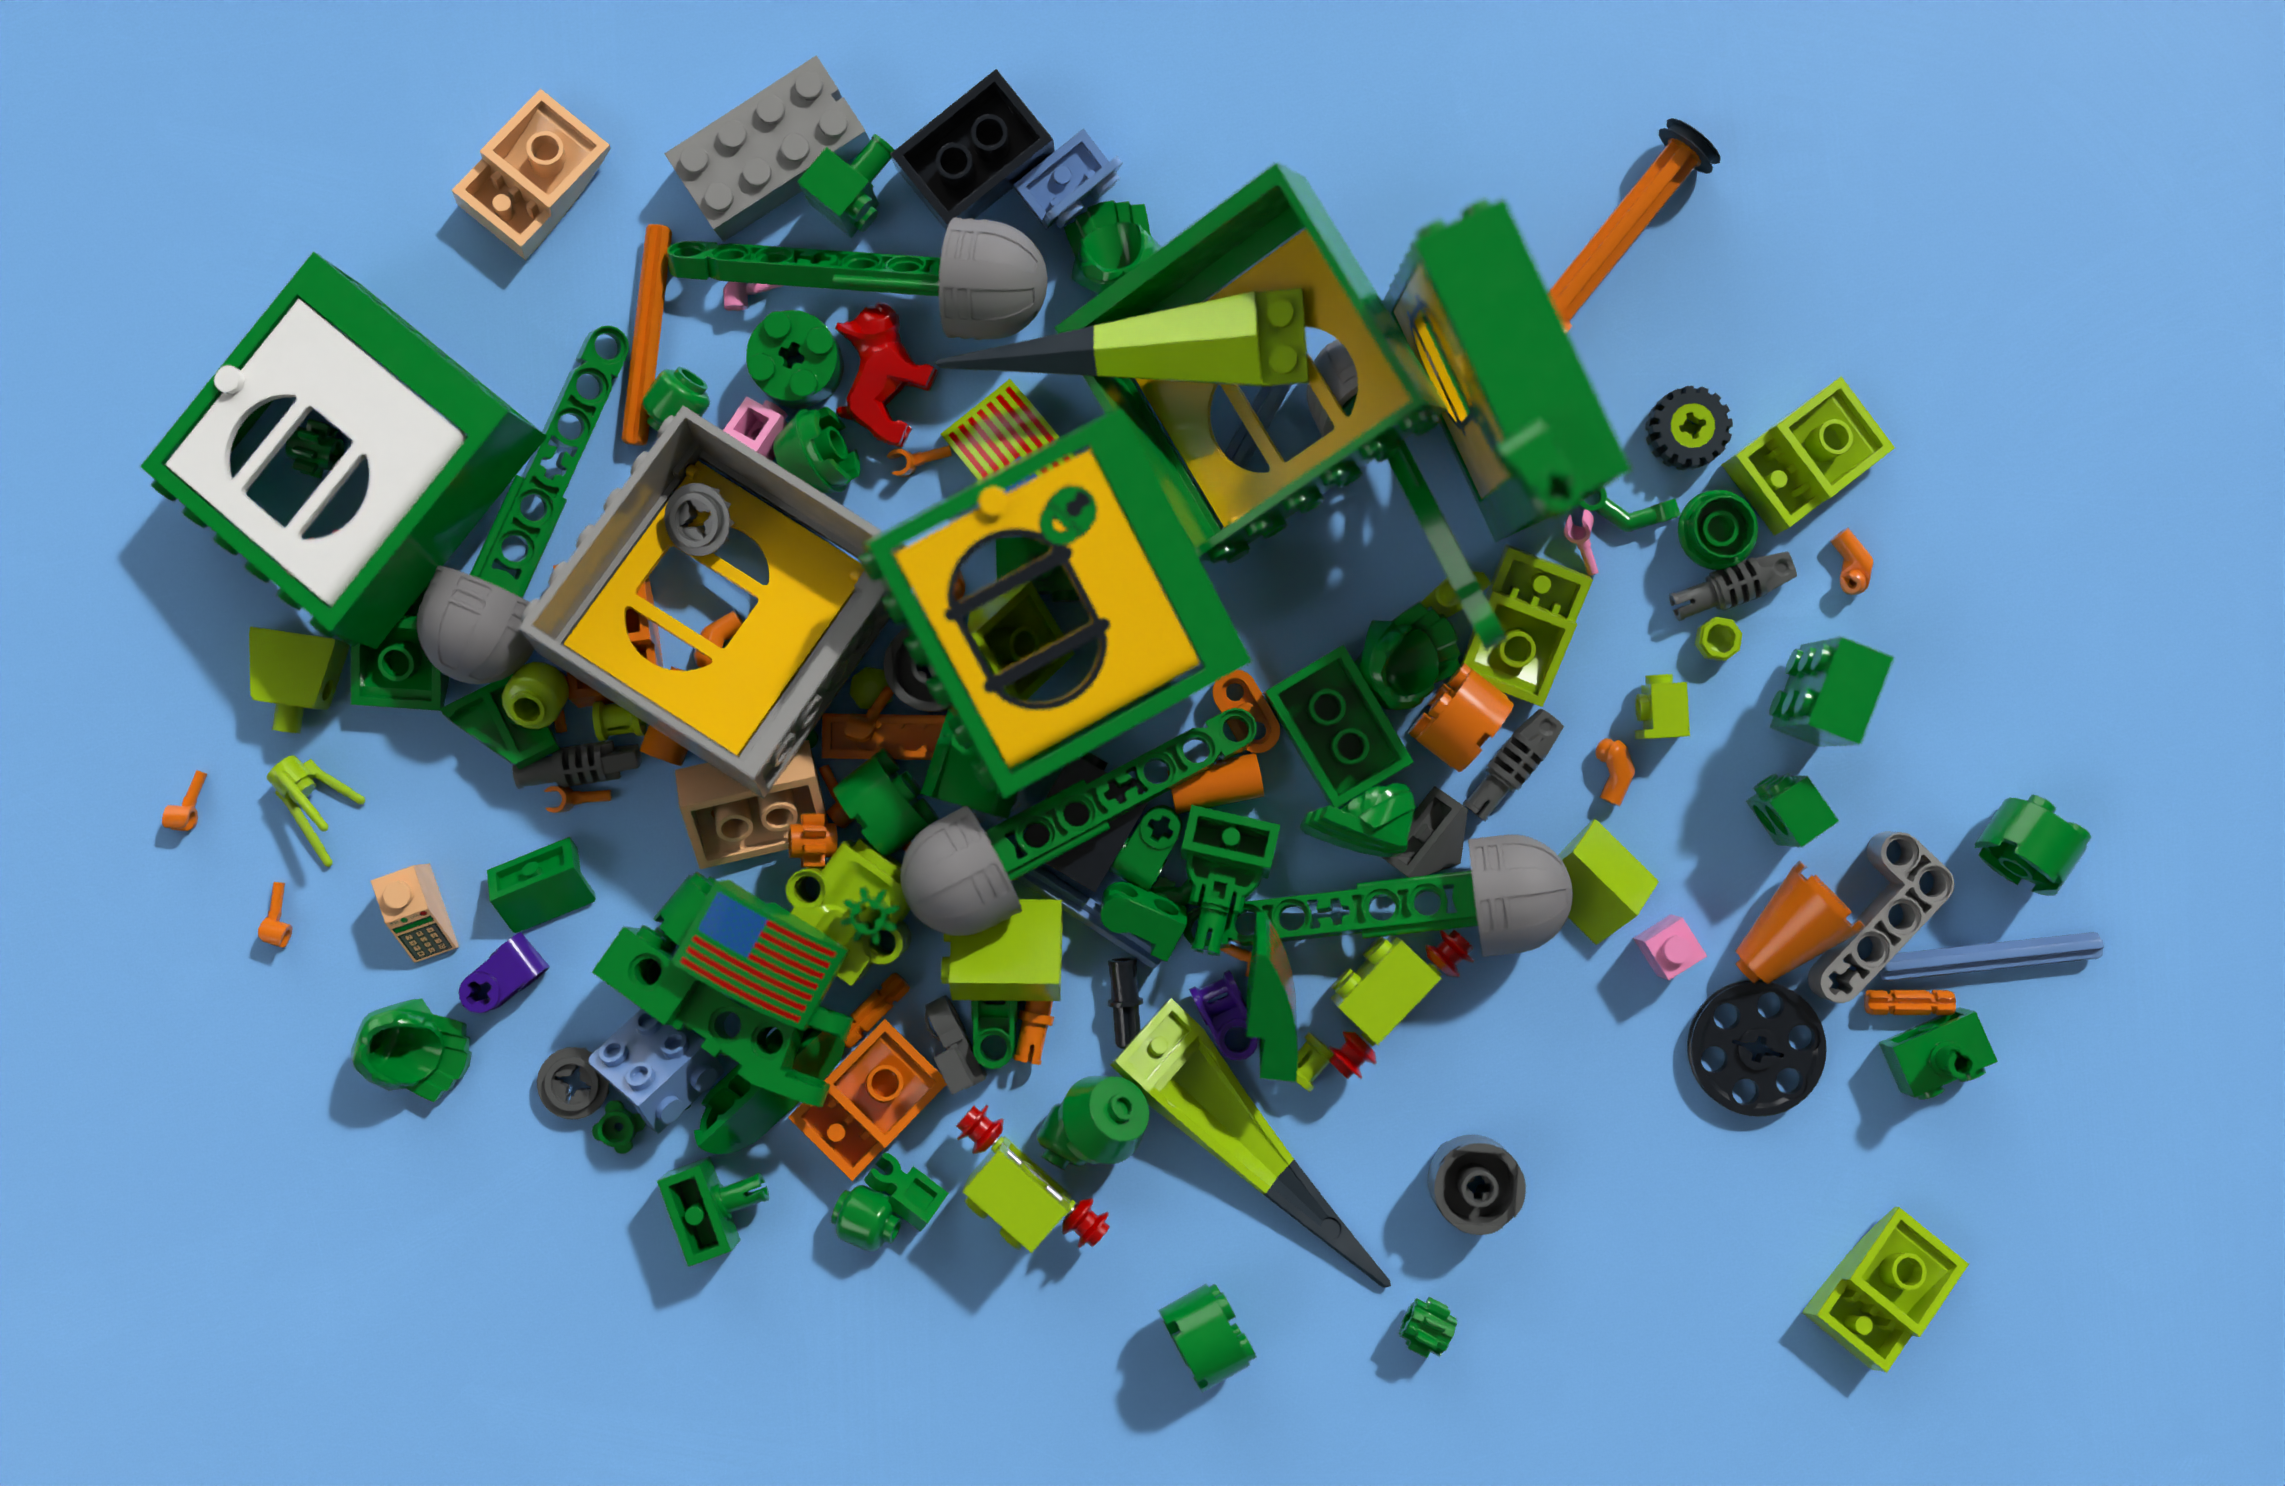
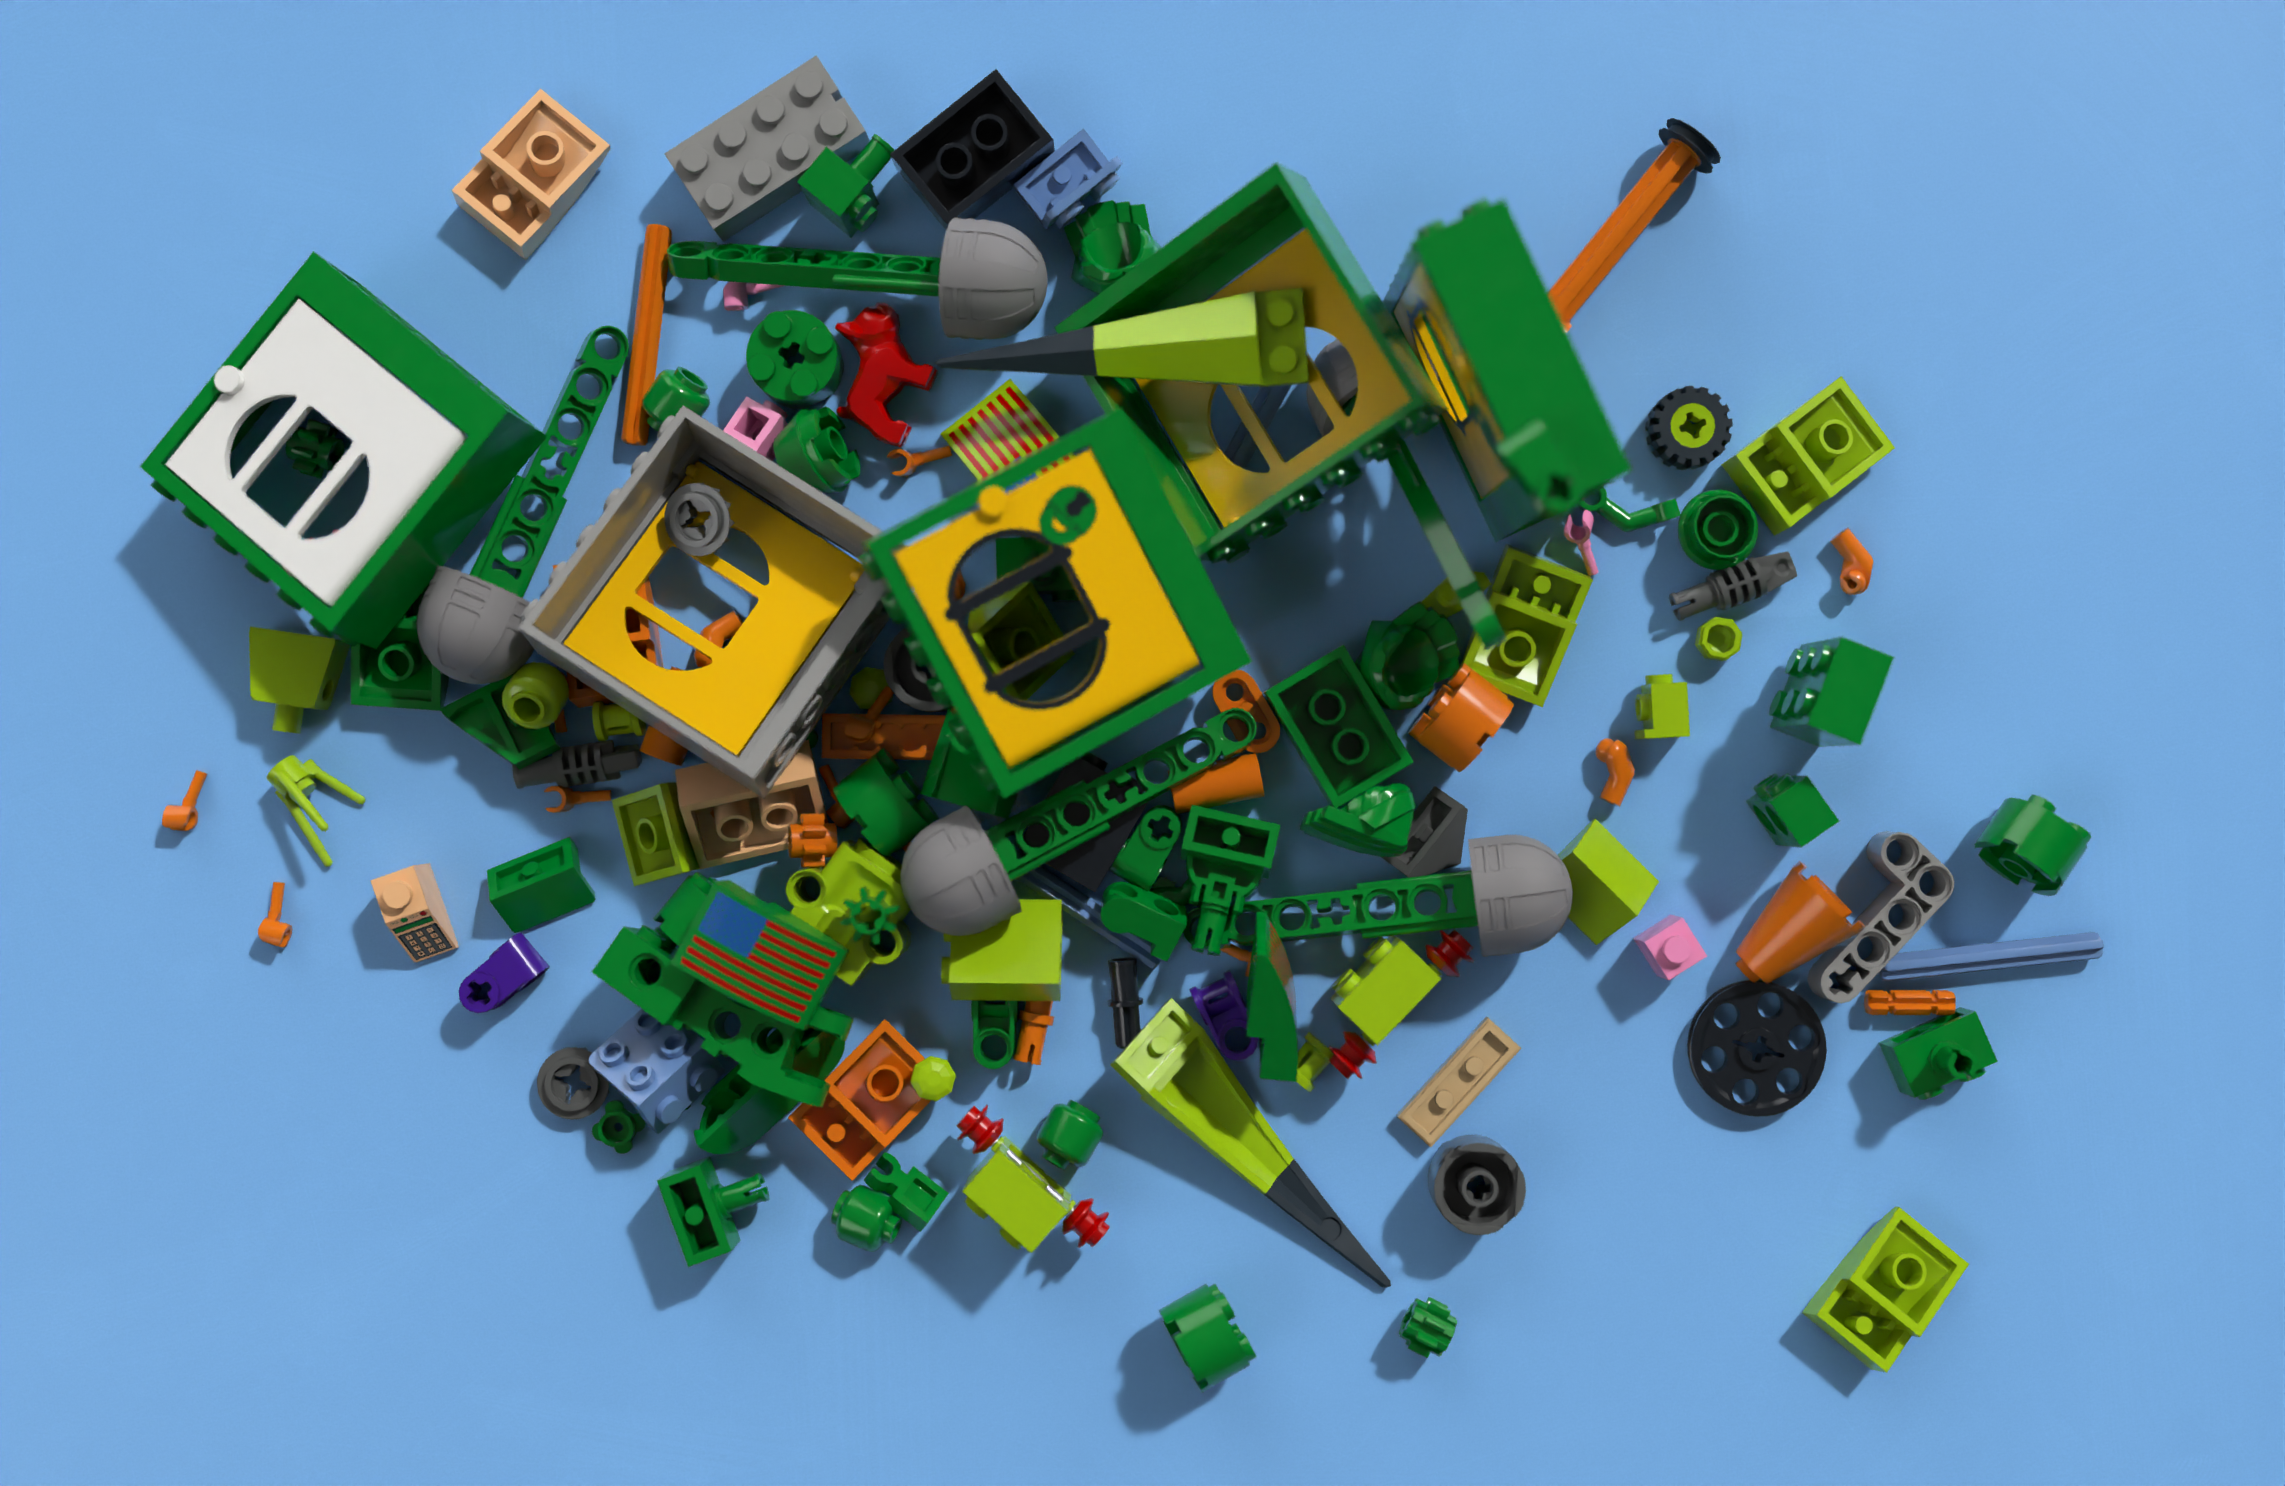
green hair [351,999,472,1102] -> none
orange axle [845,973,910,1048] -> none
dark grey piece [925,995,987,1095] -> none
green cone [1058,1076,1149,1164] -> none
dark grey hinge [1463,708,1564,822] -> none
none -> lime slope [612,782,700,886]
none -> lime tile [910,1056,956,1102]
none -> tan tile [1396,1017,1521,1147]

